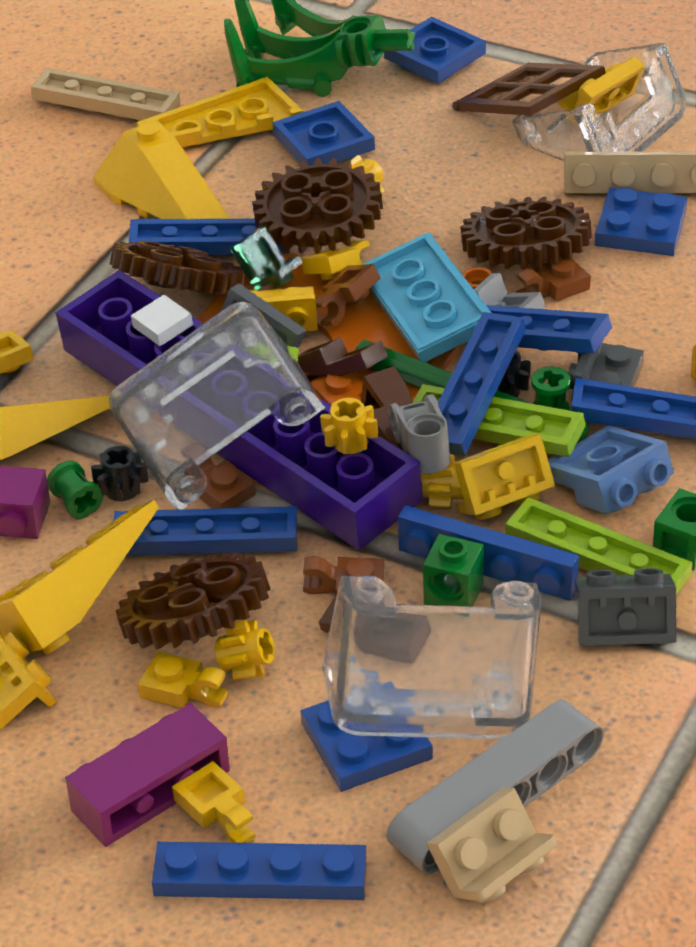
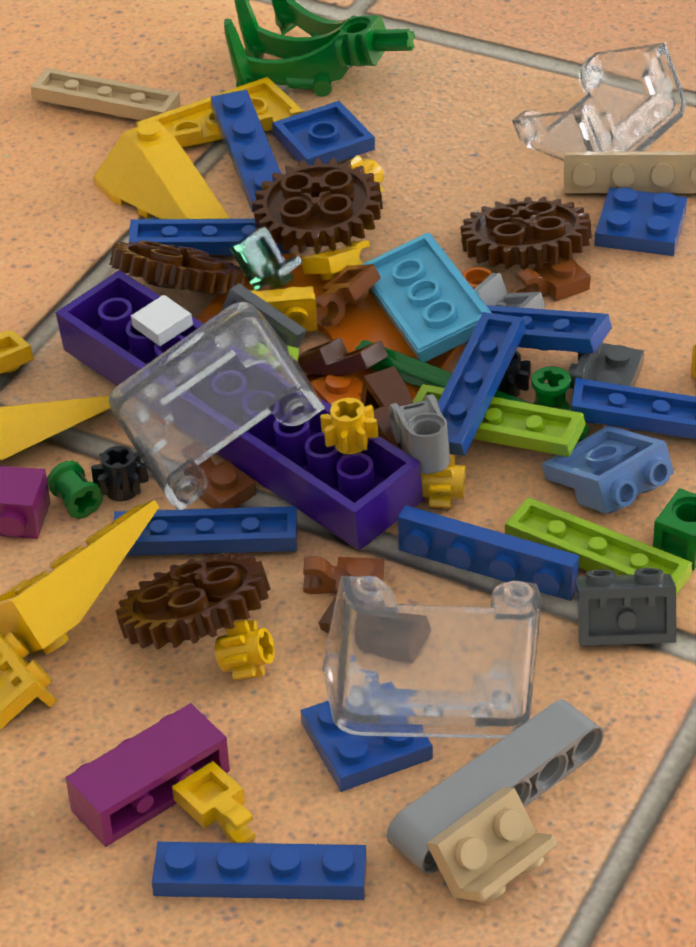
yellow plate [137,651,229,708] -> none
blue plate [384,17,486,84] -> none
green brick [423,534,484,616] -> none
reddish brown window [452,62,606,116] -> none
yellow bracket [454,433,555,520] -> none
yellow bracket [557,56,645,126] -> none
none -> blue plate [211,89,281,212]

